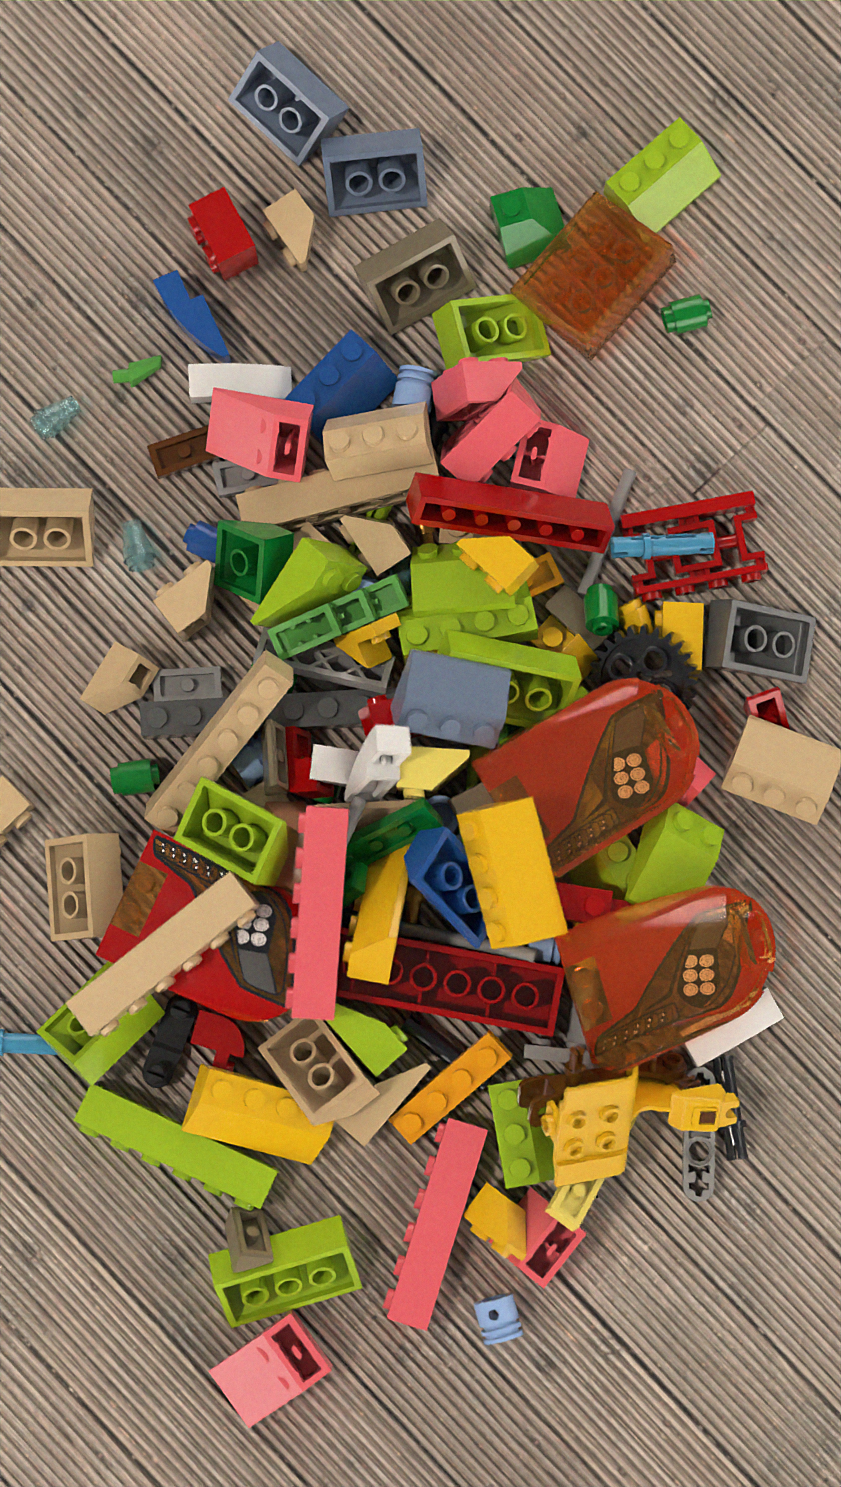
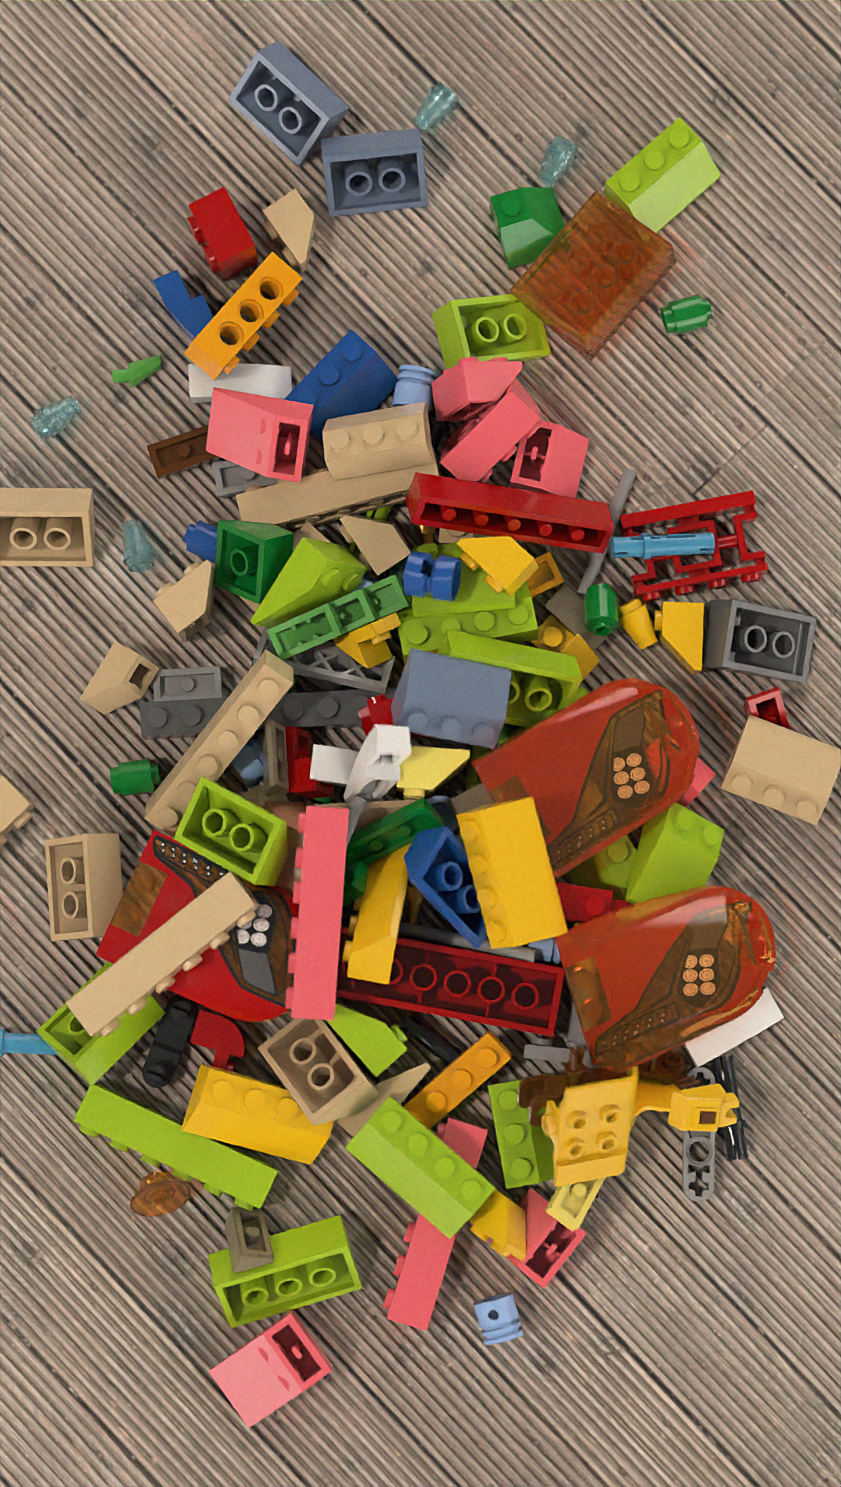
dark tan slope [353,218,477,335] -> none
black gear [588,623,699,734] -> none
none -> clear orange piece [130,1171,191,1217]
none -> light orange brick [184,252,303,380]
none -> lime slope [345,1095,496,1239]
none -> blue wheel [404,551,462,602]
none -> clear light blue cone [412,82,459,133]
none -> clear light blue cone [537,135,579,188]

